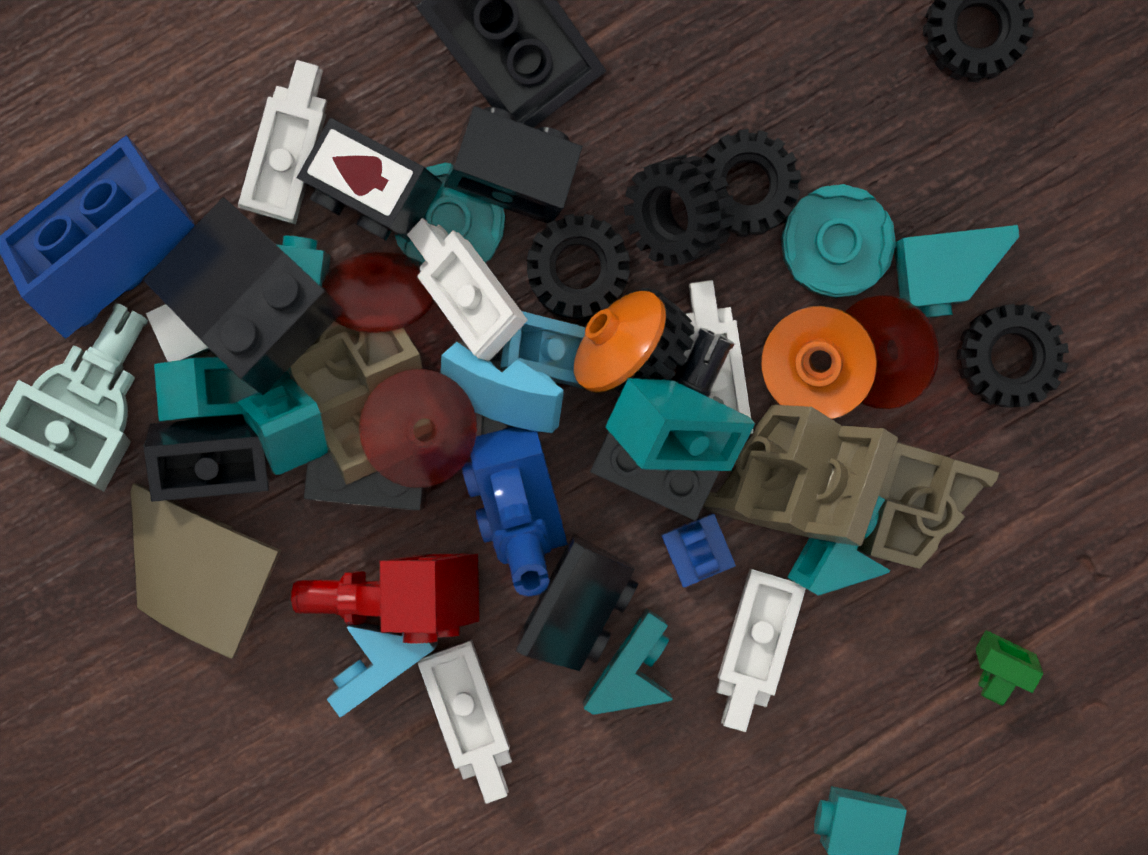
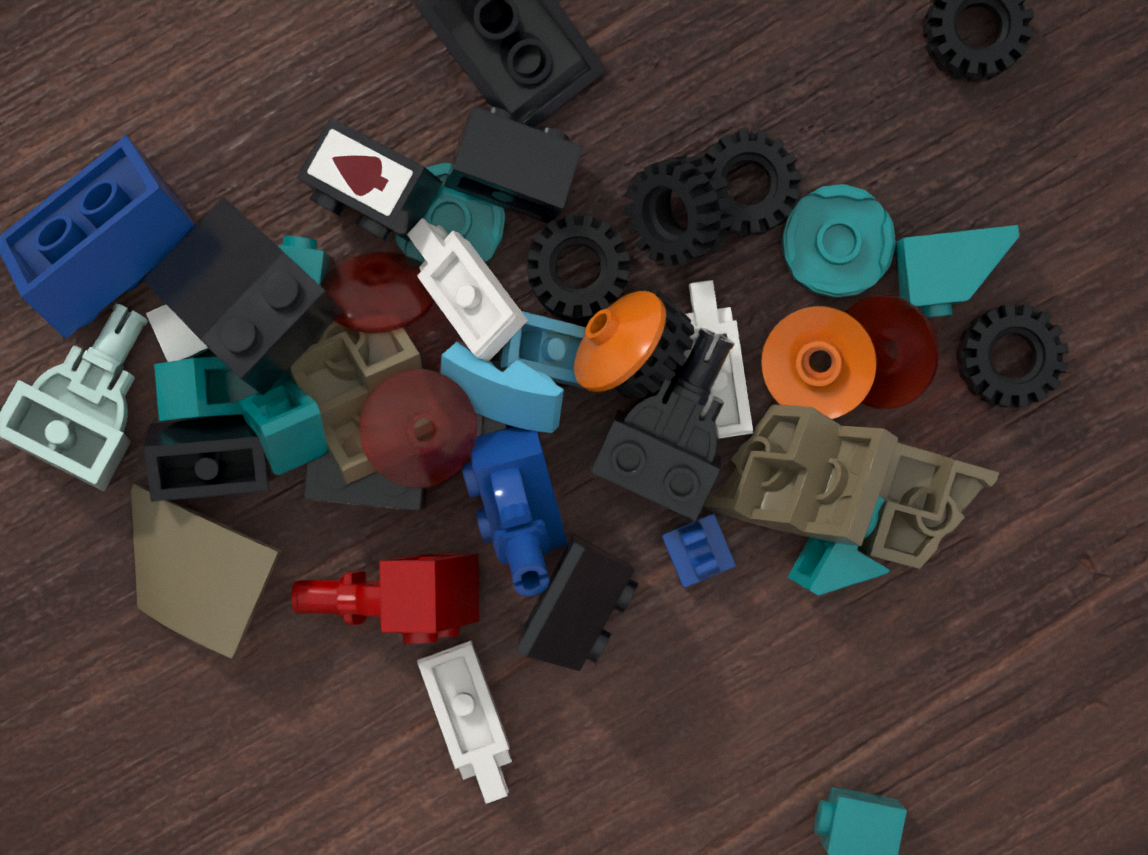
white hinge [238,60,327,225] -> none
medium azure slope [327,623,438,718] -> none
teal slope [583,608,673,715] -> none
teal slope [605,378,755,471] -> none
white hinge [716,569,806,732] -> none
green tile [975,630,1043,706] -> none

